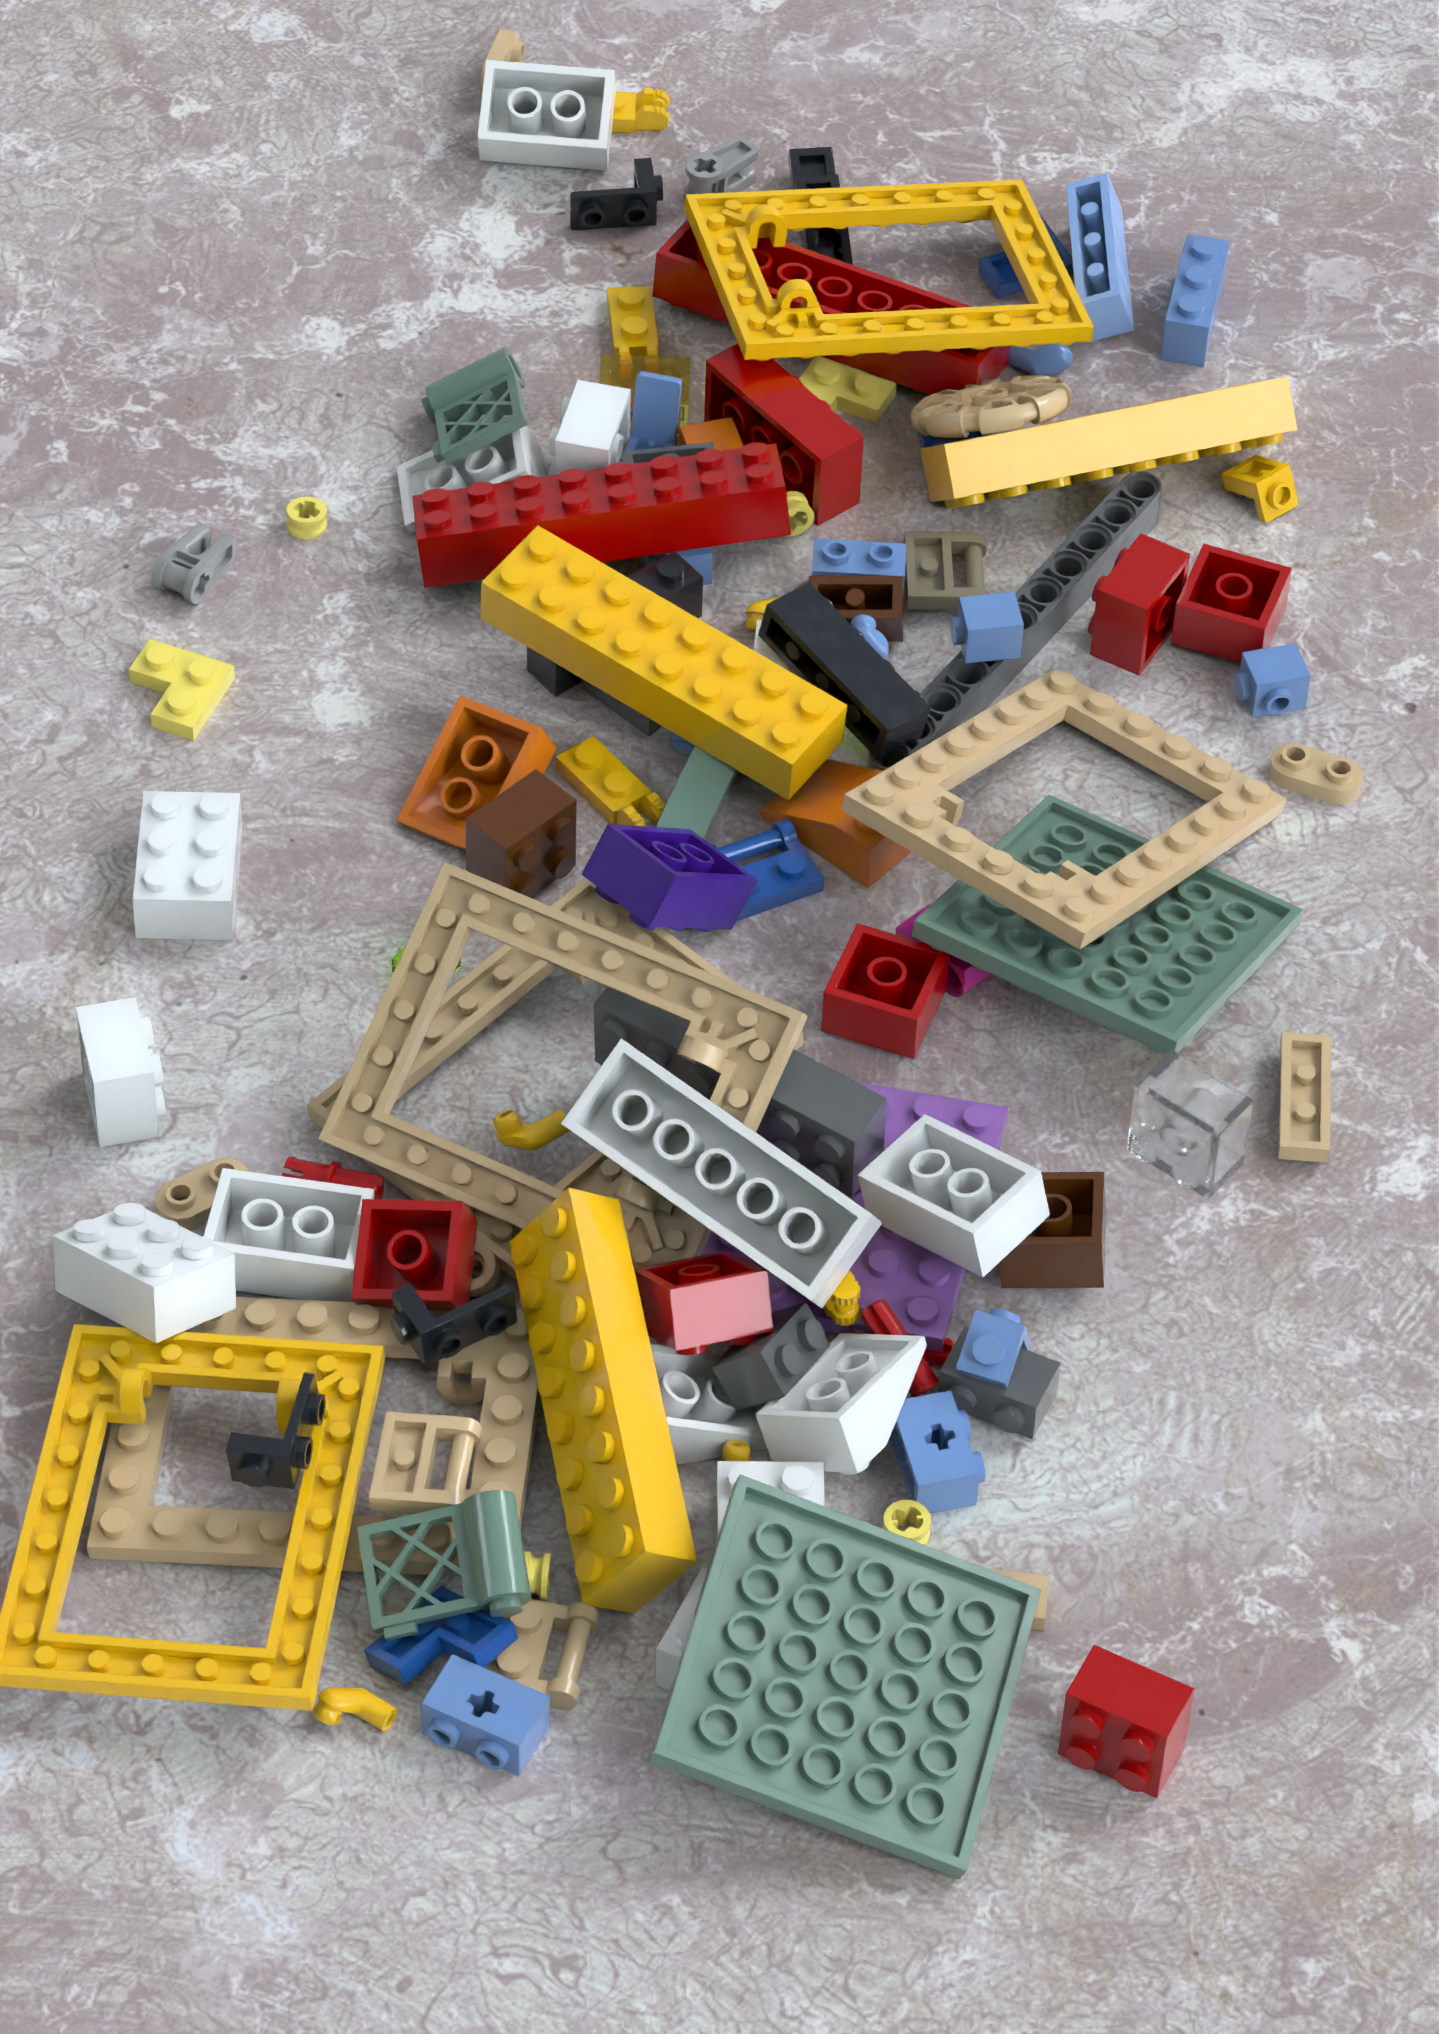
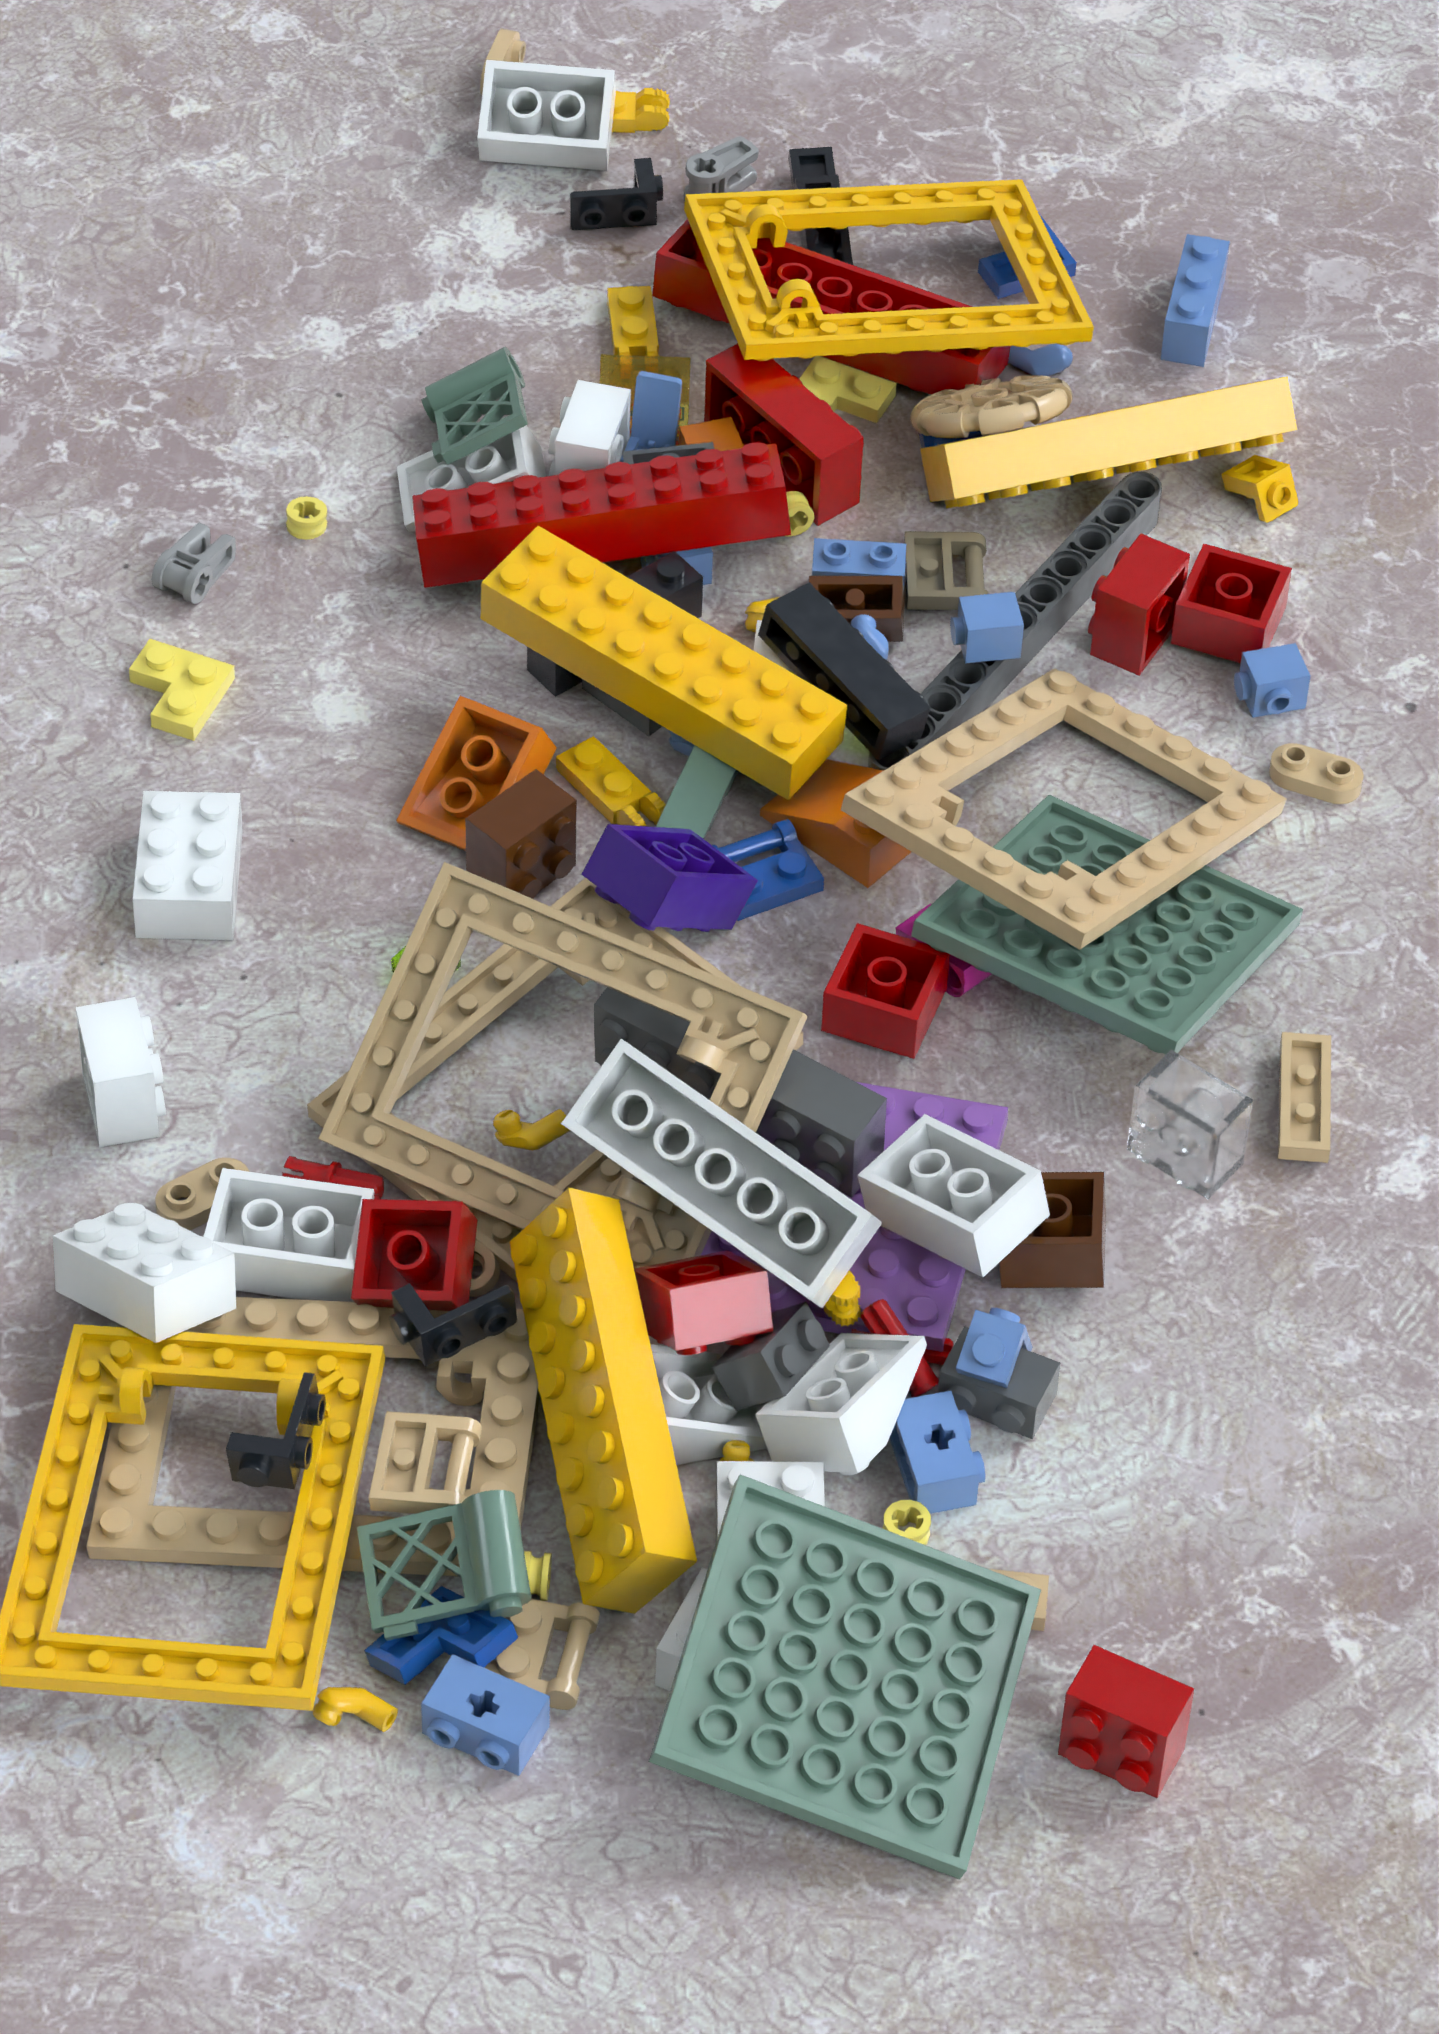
light blue brick [1066,173,1134,341] -> none

